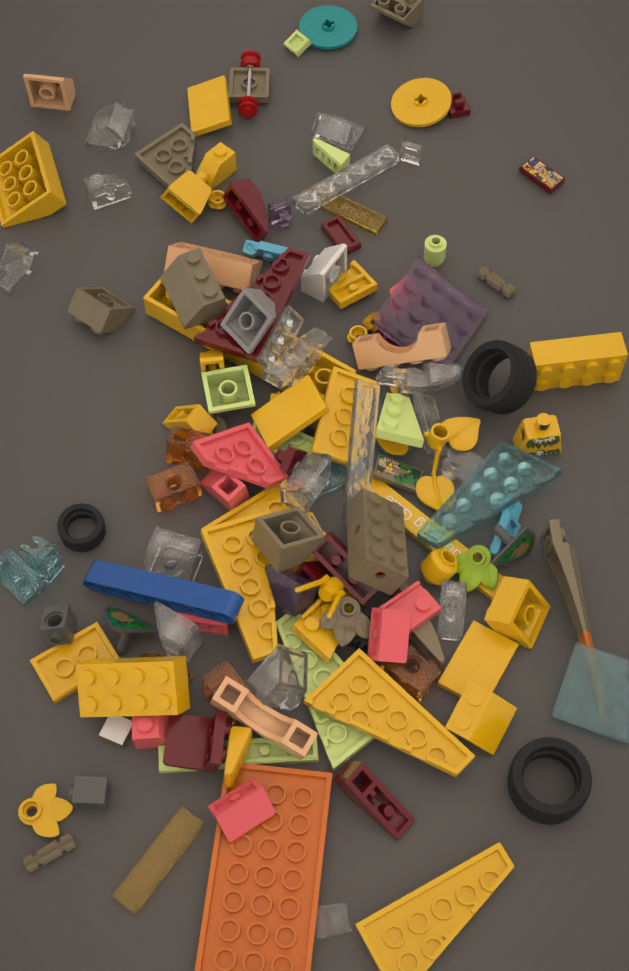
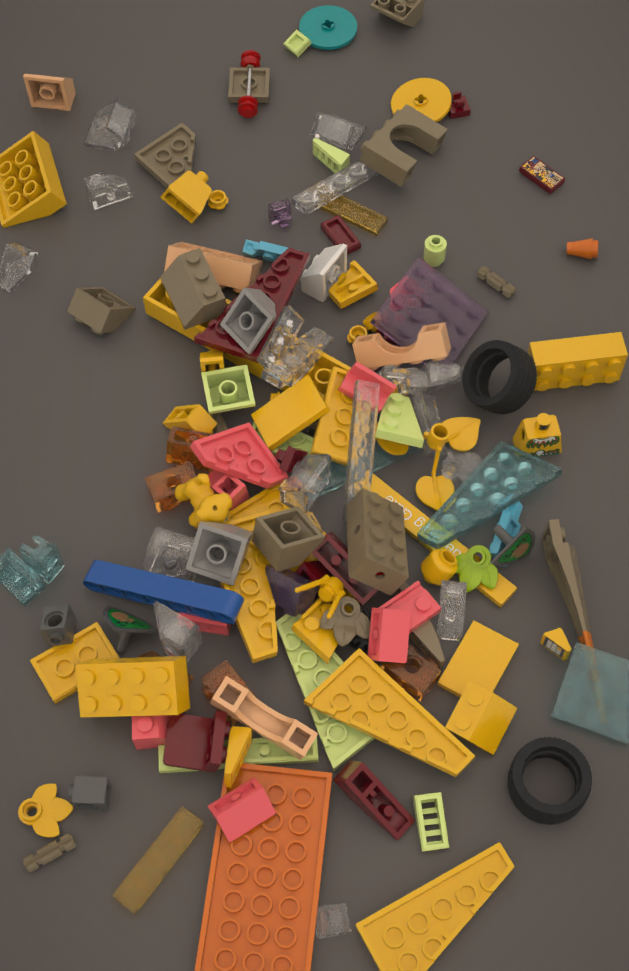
black tyre [57,503,106,552] -> none
white tile [99,716,132,748] -> none
yellow tile [187,75,232,137] -> none
yellow slope [195,142,237,190] -> none
dark red slope [223,178,269,243] -> none
clear slope [245,644,308,711] -> none
tile [371,454,423,494] -> none
clear tile [400,141,423,166] -> none
yellow slope [484,576,551,650] -> none
none -> yellow animal [175,473,233,529]
none -> light grey slope [186,521,253,586]
none -> coral panel [338,362,397,414]
none -> dark tan arch [359,104,448,187]
none -> yellowish green slope [412,792,449,852]
none -> yellow slope [540,627,572,661]
none -> orange cone [567,238,599,260]

